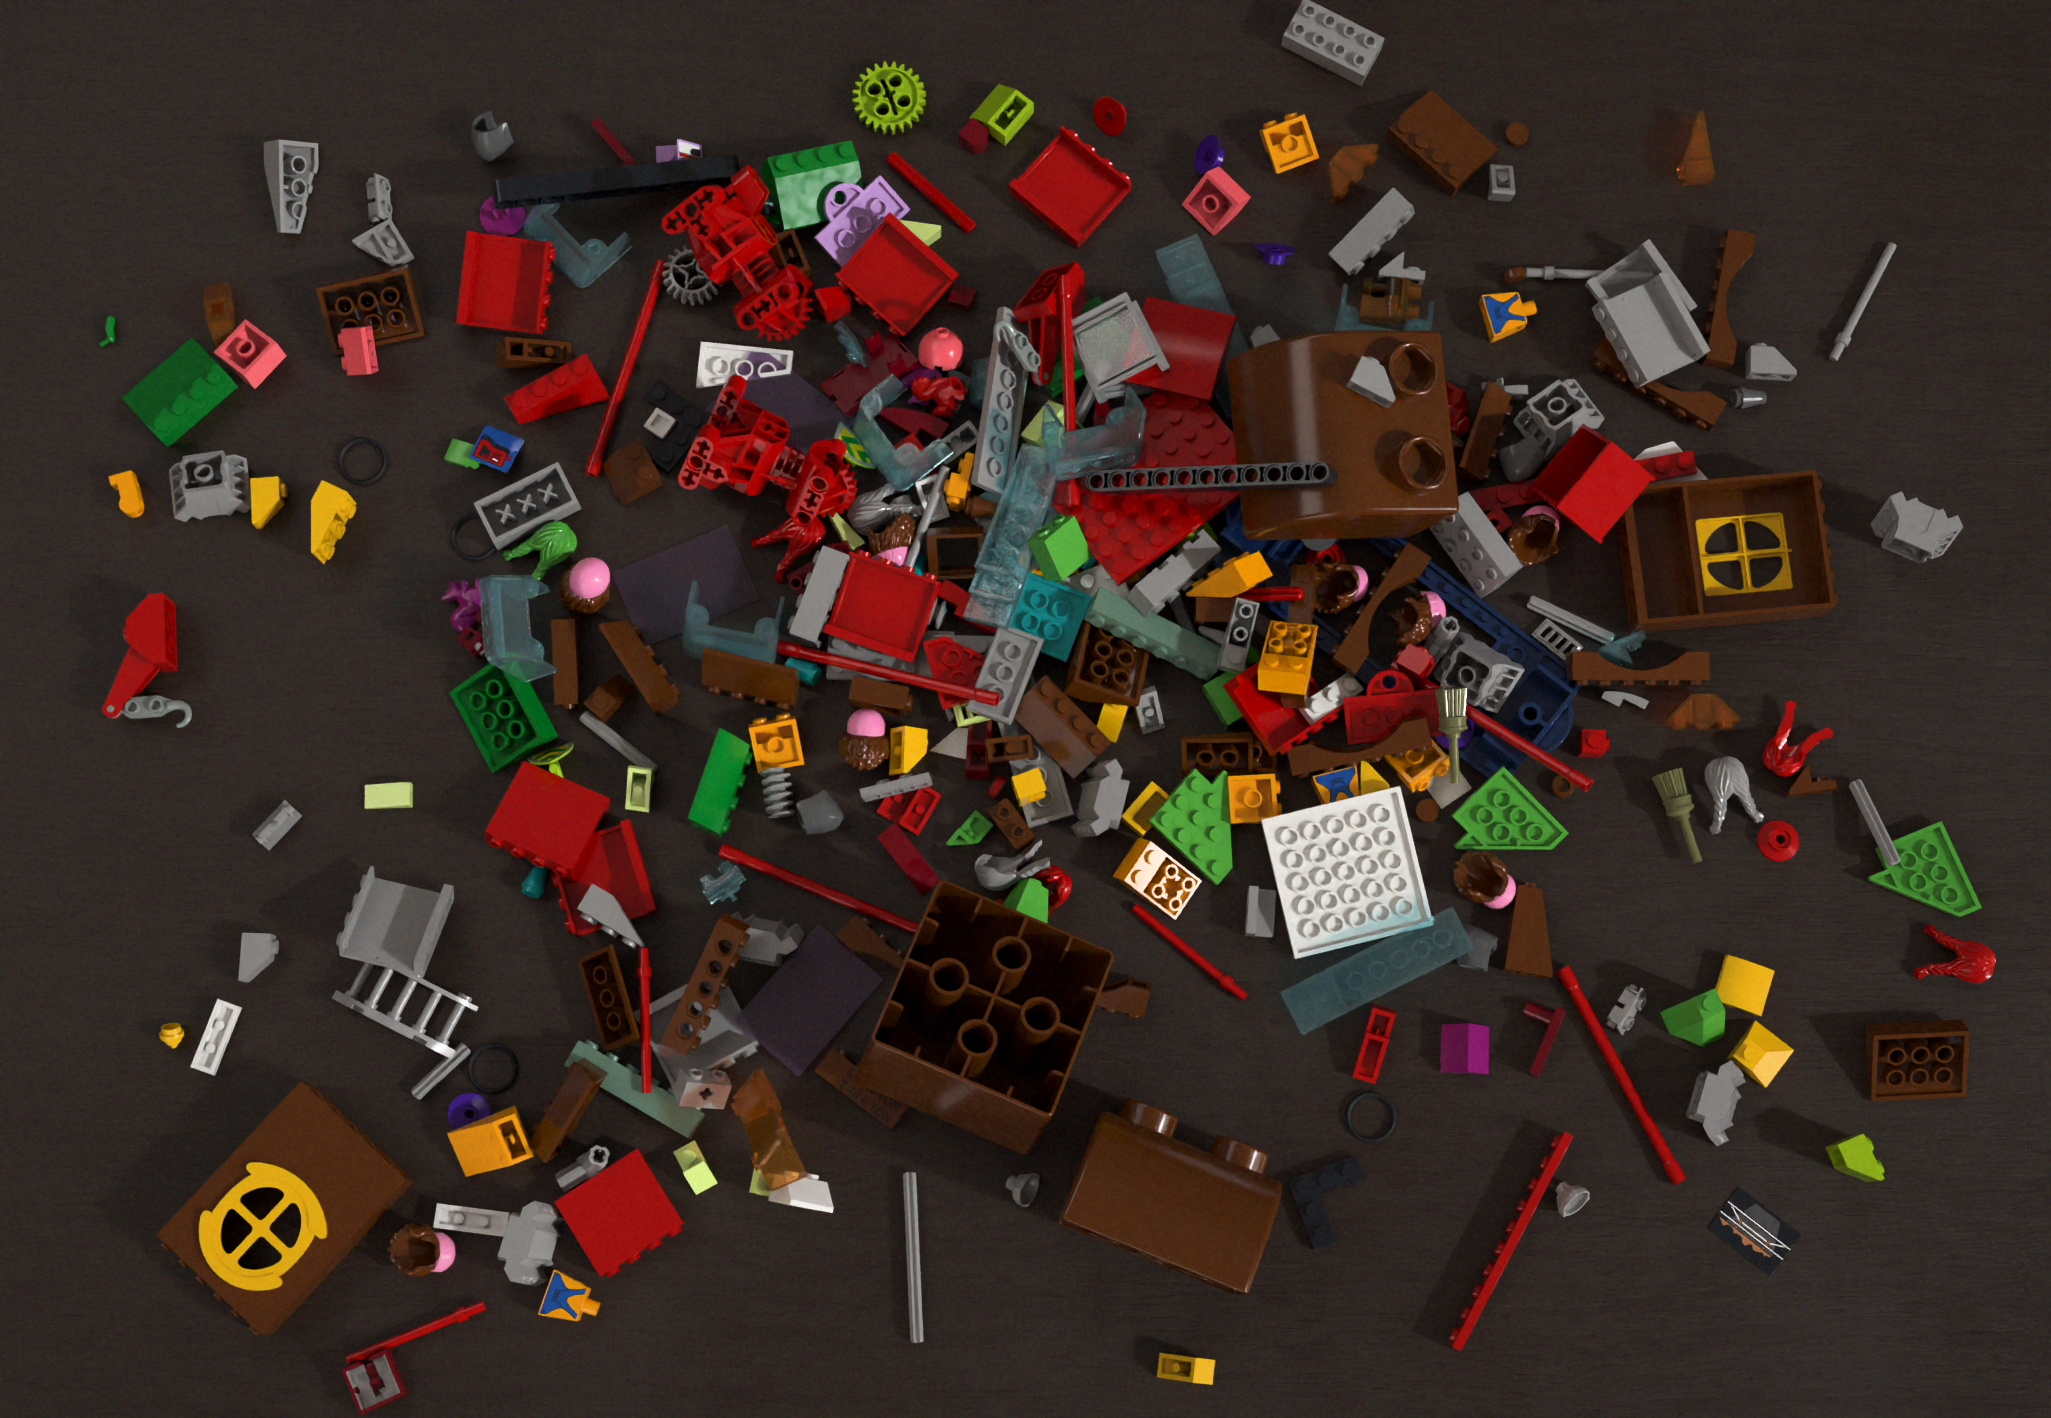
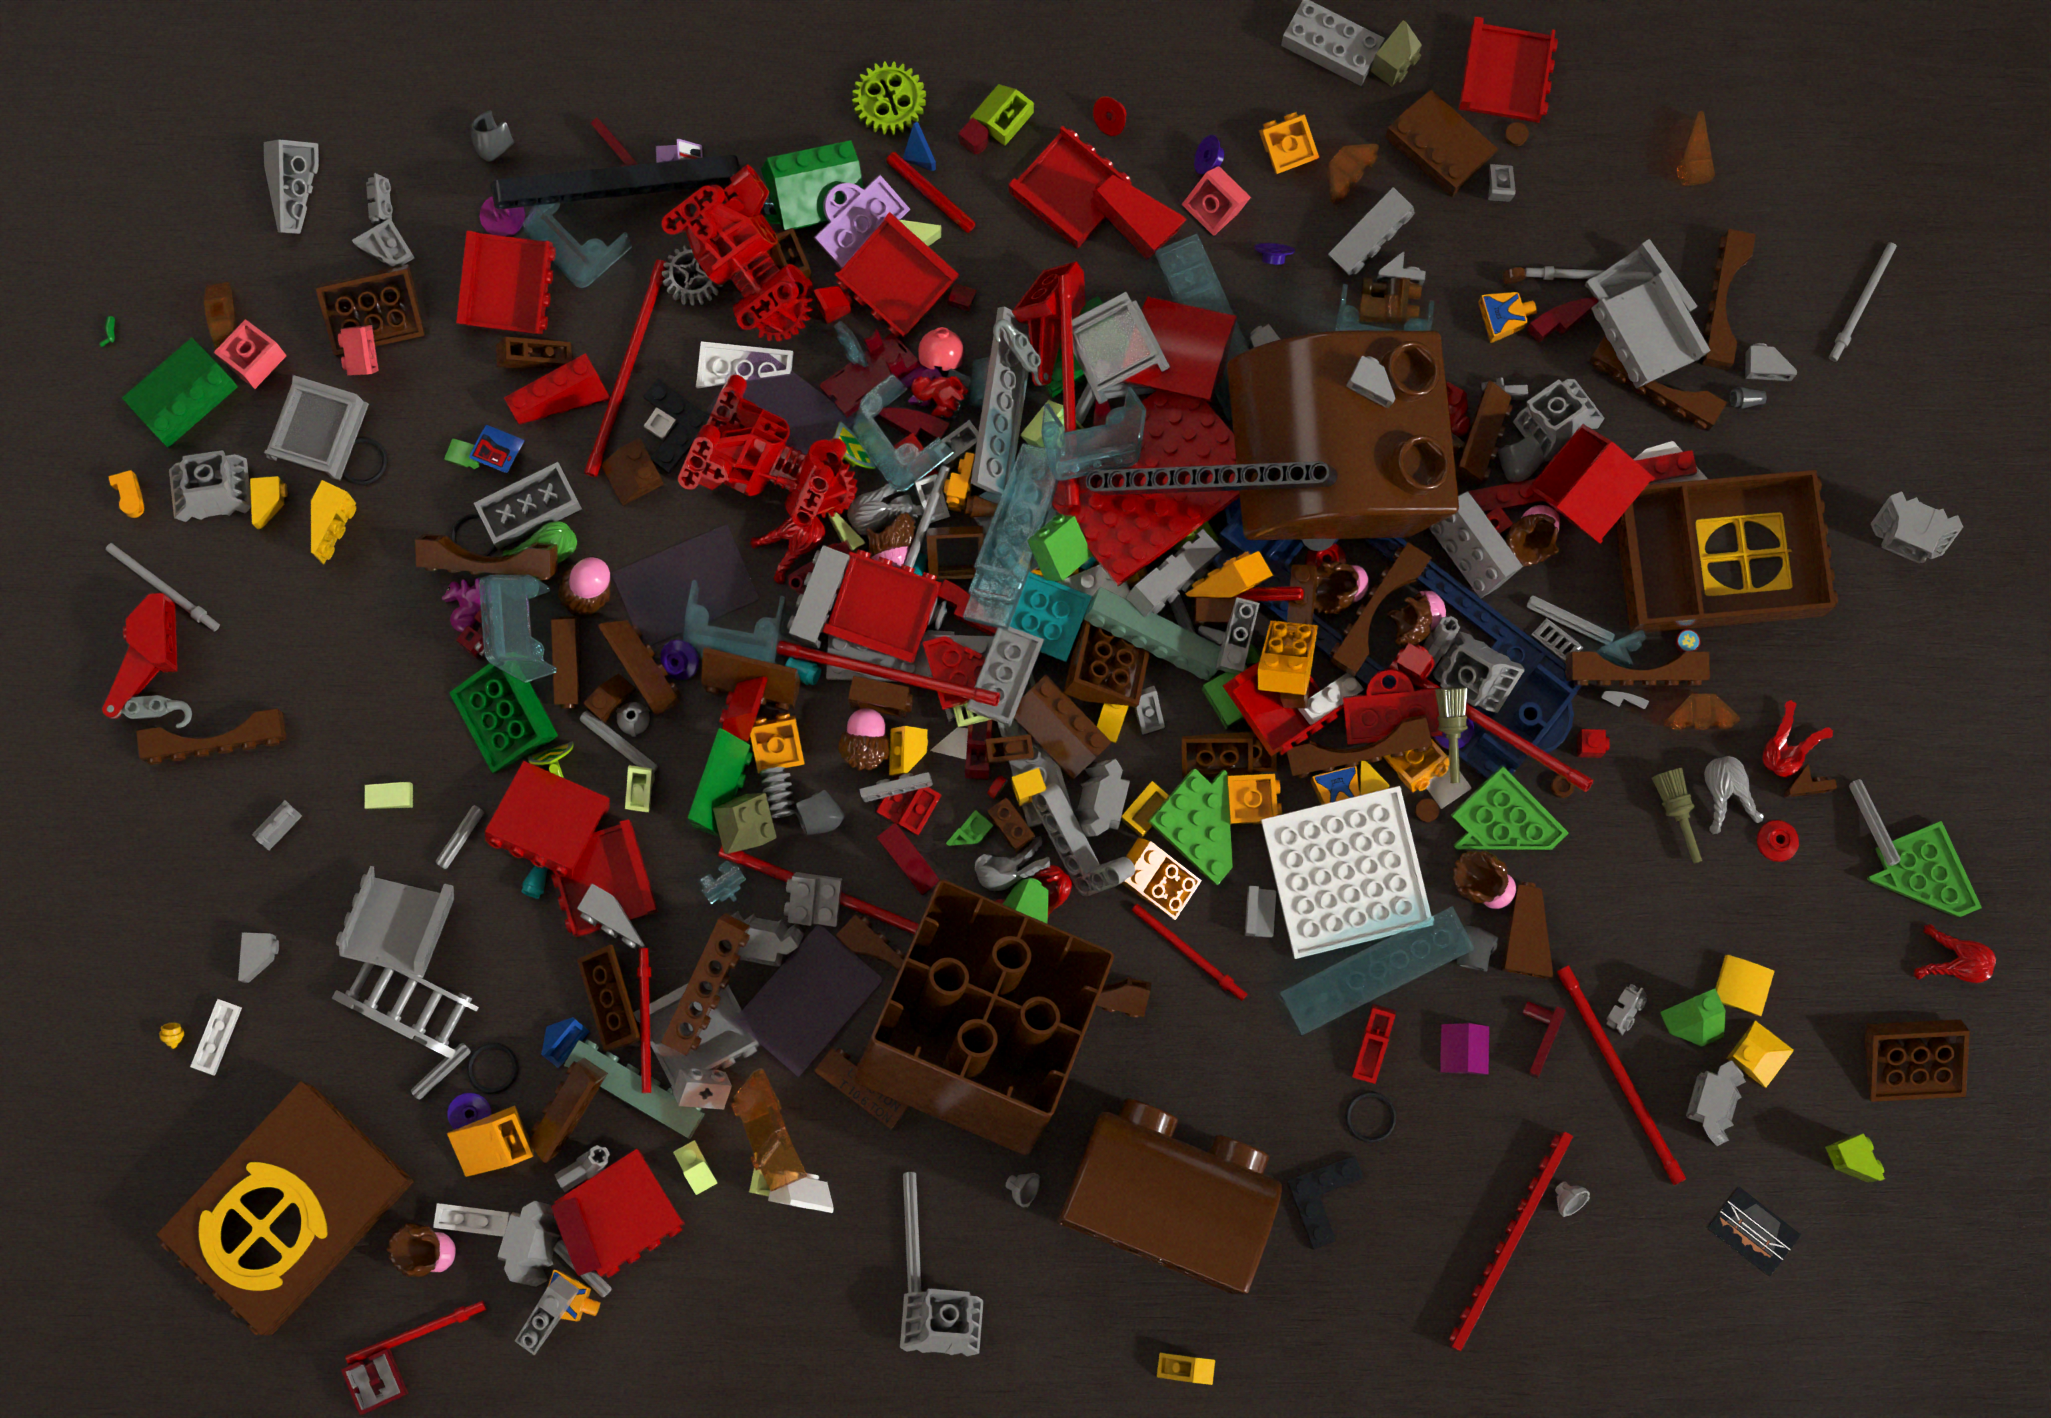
none -> light grey bar [105,543,220,632]
none -> reddish brown arch [136,708,286,765]
none -> piece [264,375,369,481]
none -> reddish brown arch [415,534,558,580]
none -> light grey axle [436,805,484,869]
none -> light grey slope [515,1275,580,1355]
none -> blue slope [541,1017,590,1068]
none -> dark red slope [551,1198,602,1276]
none -> light grey axle [553,1240,612,1297]
none -> light grey piece [616,702,650,737]
none -> dark purple piece [660,639,699,680]
none -> olive slope [713,793,777,854]
none -> red slope [719,676,768,741]
none -> light grey plate [784,872,843,927]
none -> light grey slope [900,1289,983,1356]
none -> blue slope [903,122,936,171]
none -> light grey beam [1032,783,1135,896]
none -> red slope [1091,175,1187,260]
none -> olive slope [1371,20,1422,87]
none -> red panel [1459,17,1558,123]
none -> dark red slope [1527,297,1599,343]
none -> tile [1675,629,1700,653]

